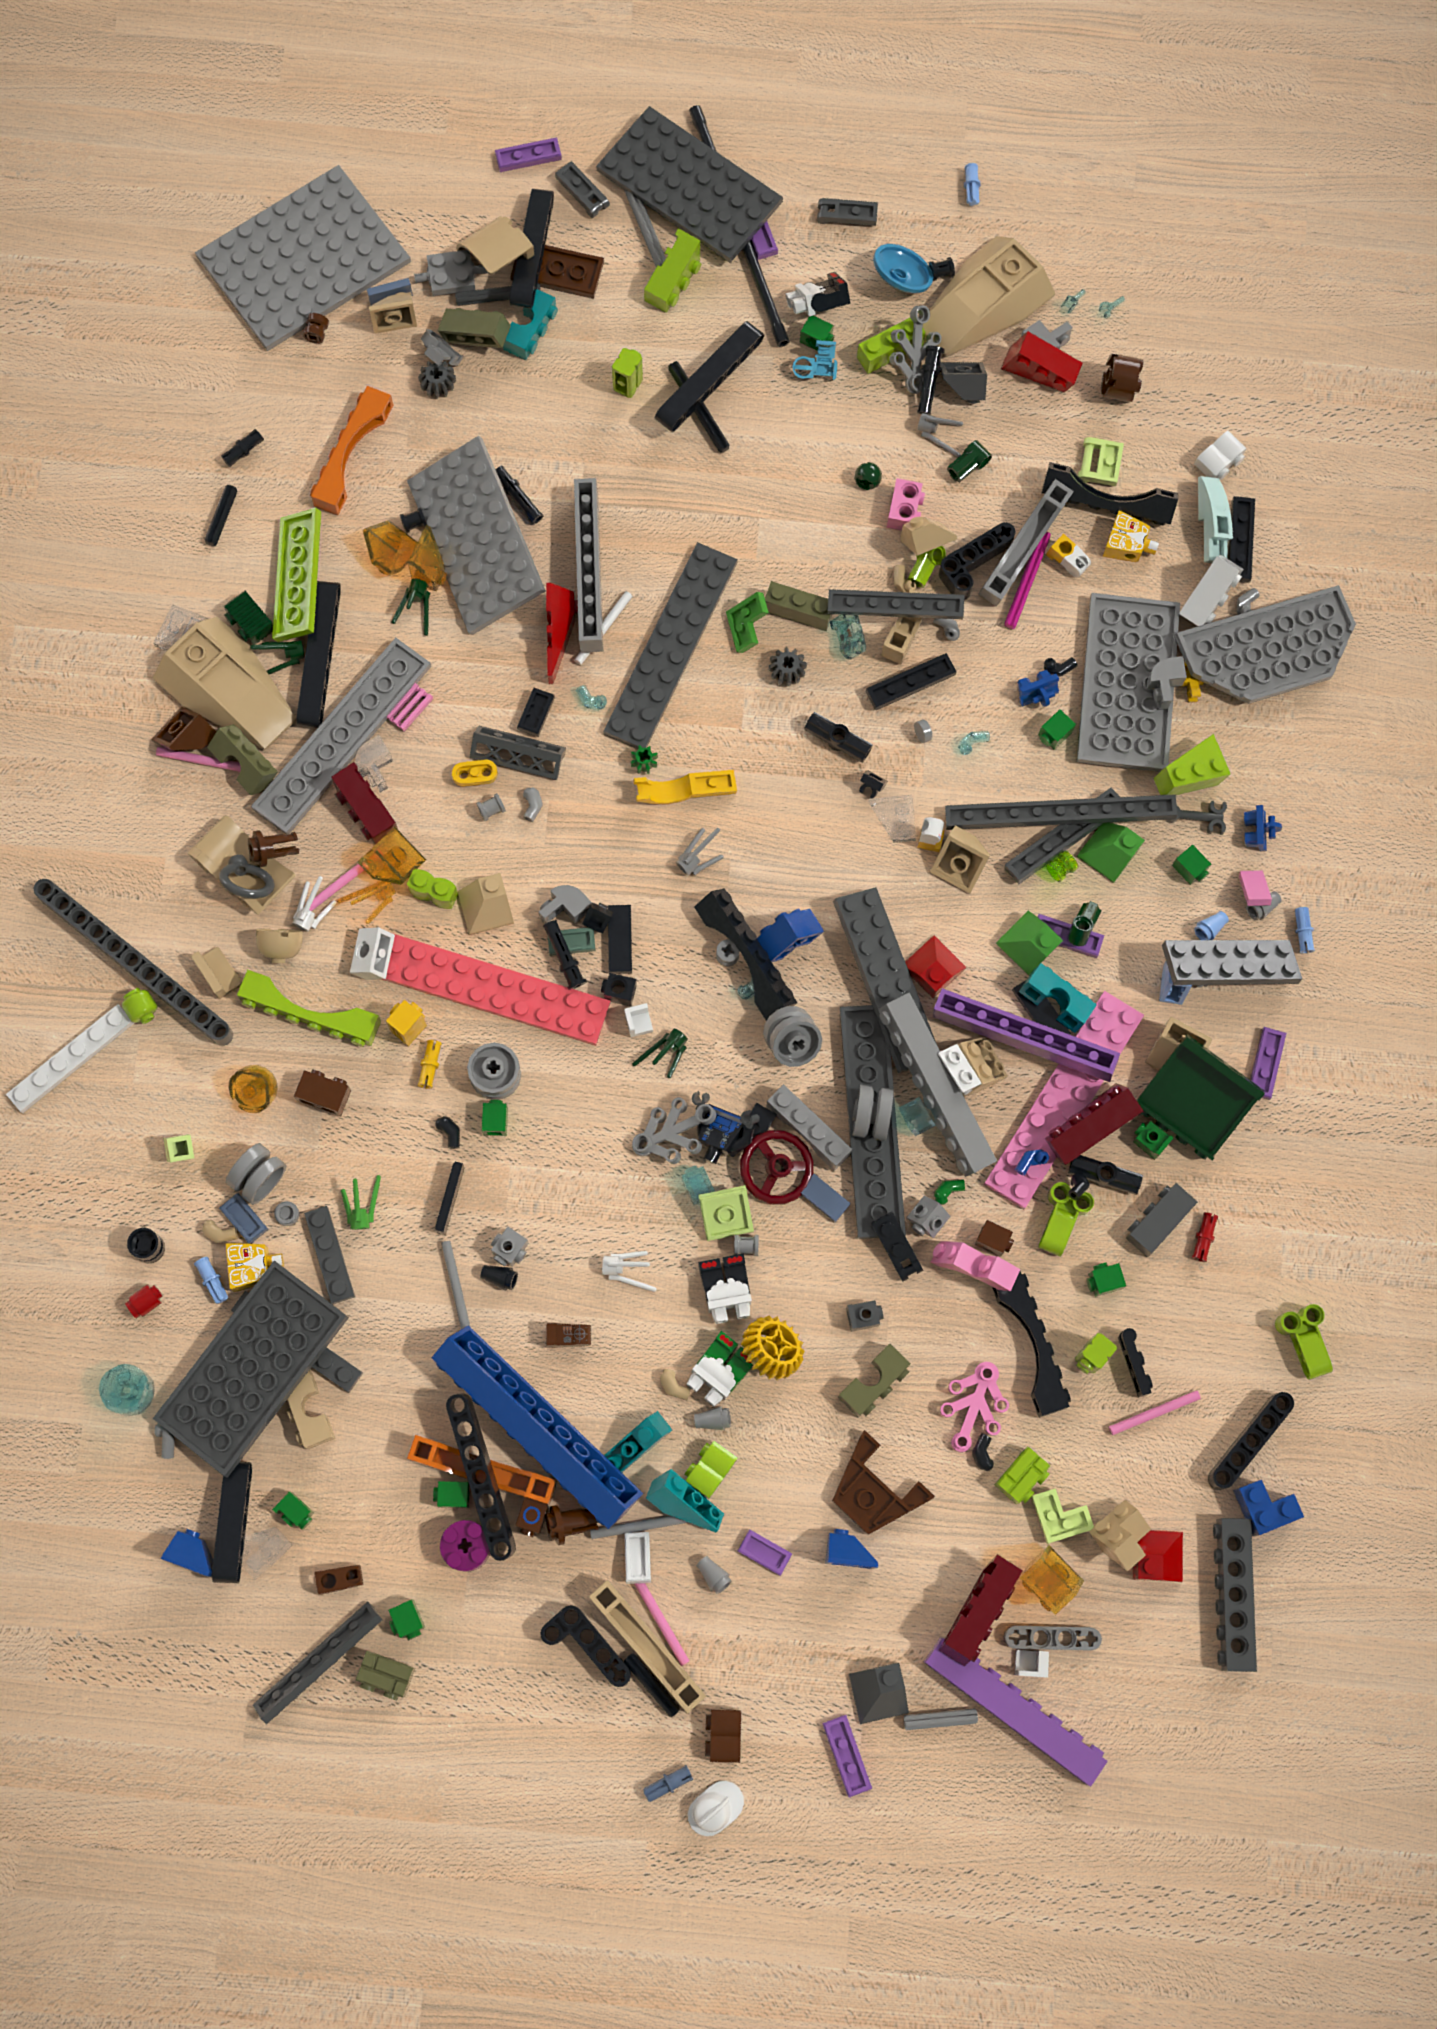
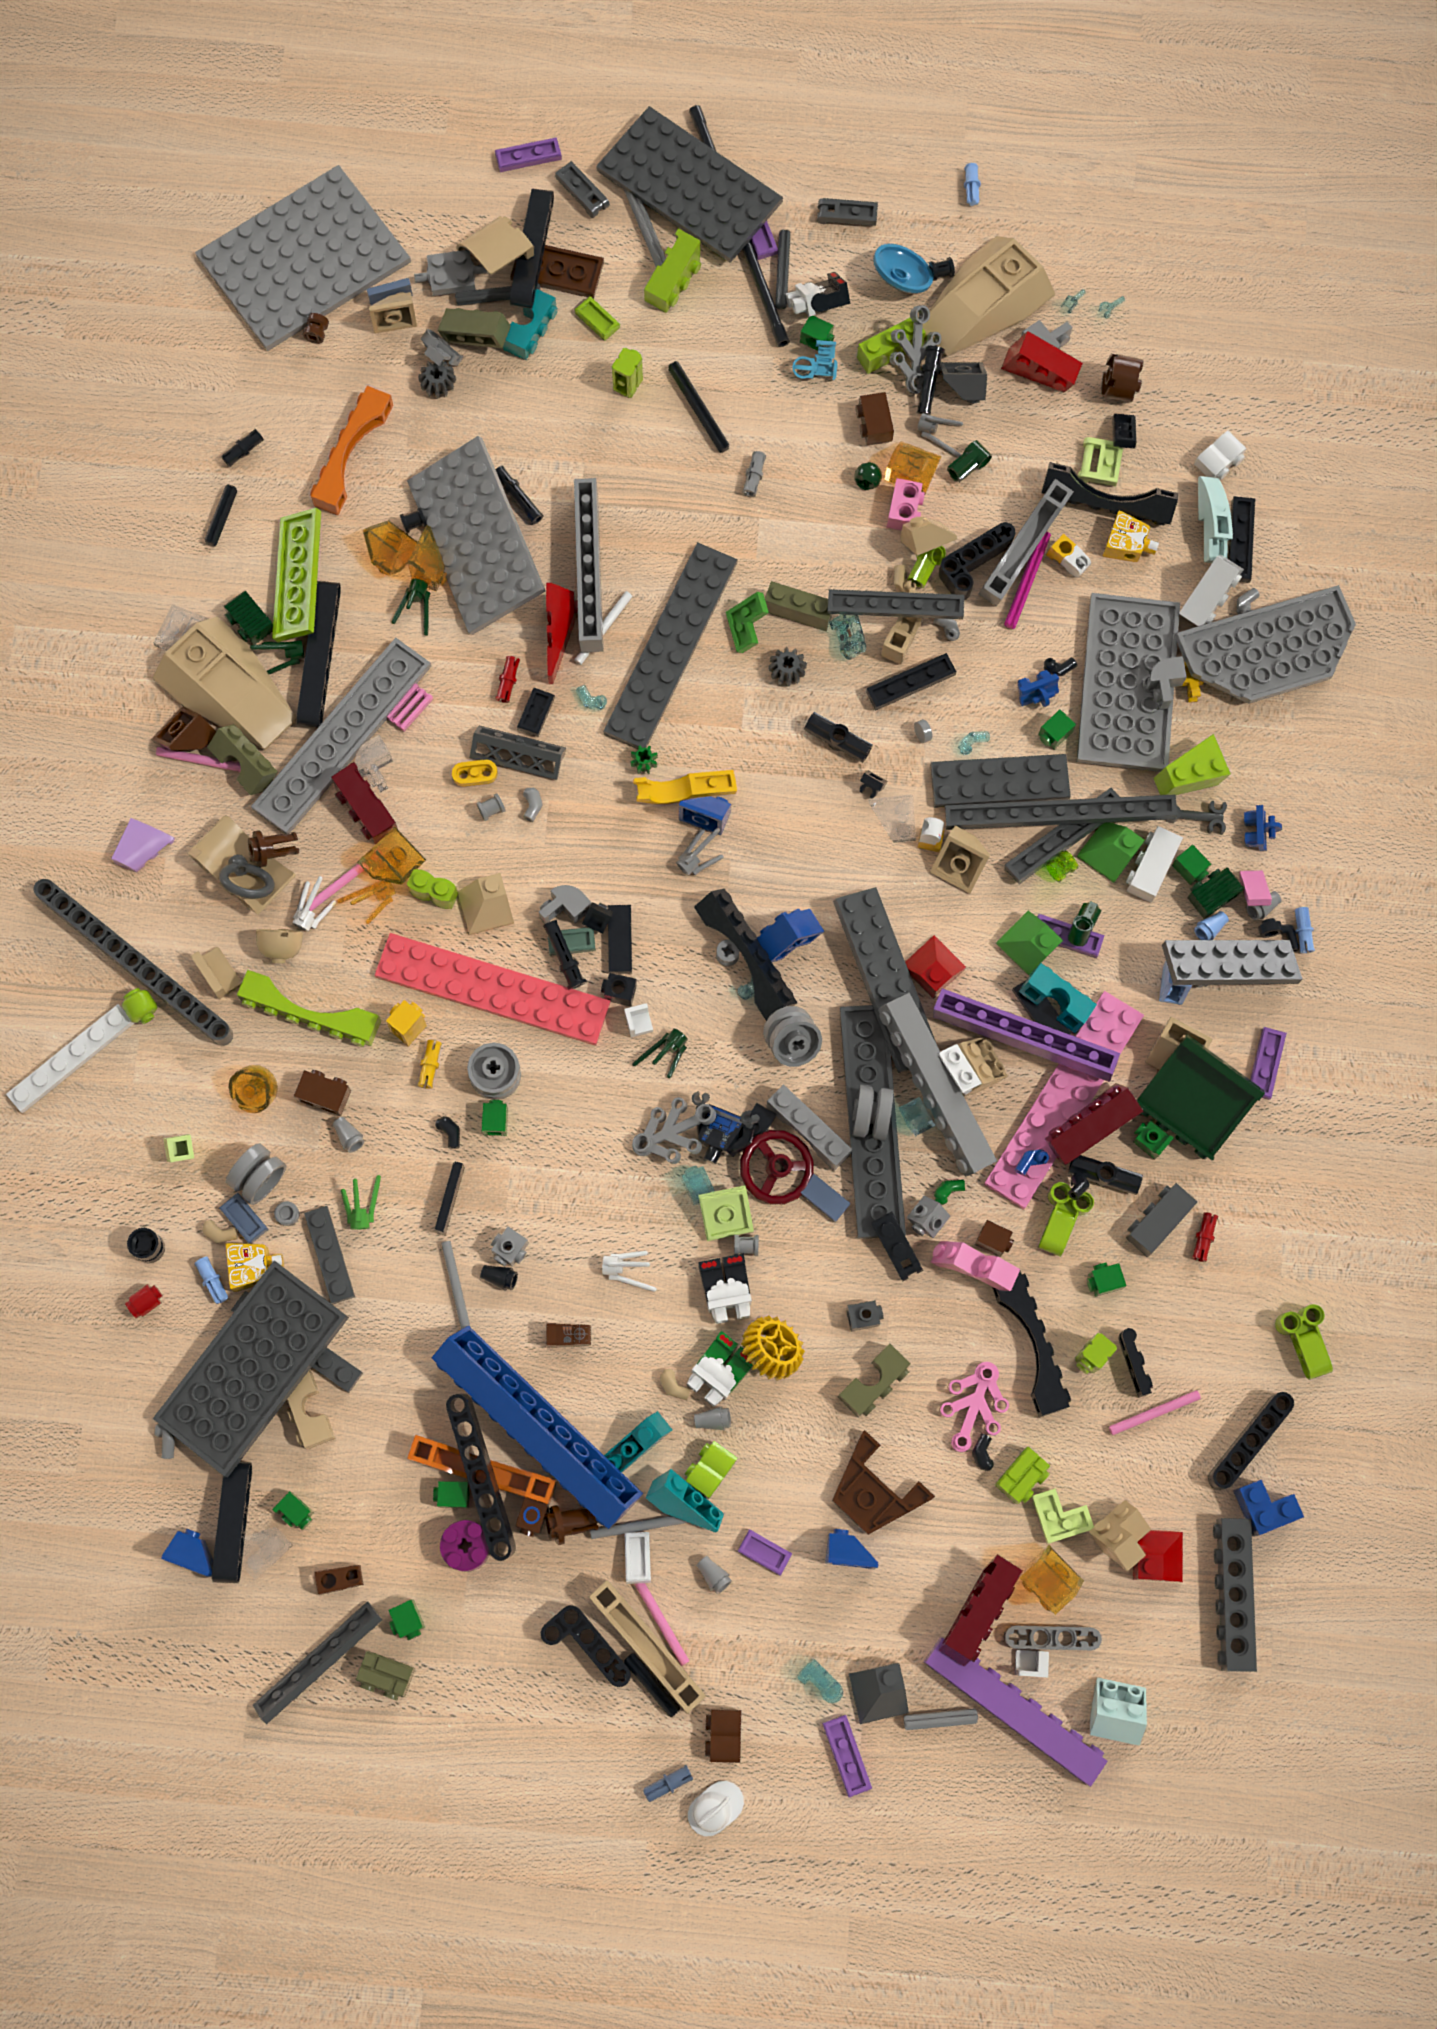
clear light blue brick [99,1364,154,1416] -> none
white brick [350,927,395,980] -> none
black beam [654,321,765,432] -> none
none -> lavender slope [111,818,175,872]
none -> light grey cone [333,1117,364,1153]
none -> red pin [495,656,520,703]
none -> lime tile [575,296,620,341]
none -> blue slope [679,796,731,835]
none -> light grey pin [742,451,766,497]
none -> dark grey axle [775,229,791,309]
none -> clear light blue leg [796,1658,843,1703]
none -> reddish brown brick [856,392,894,445]
none -> clear yellow slope [885,441,941,495]
none -> dark grey plate [930,754,1071,808]
none -> light aqua slope [1090,1677,1147,1746]
none -> black plate [1112,413,1137,449]
none -> white brick [1126,826,1183,903]
none -> dark green brick [1188,867,1244,919]
none -> black plate [1258,918,1299,952]

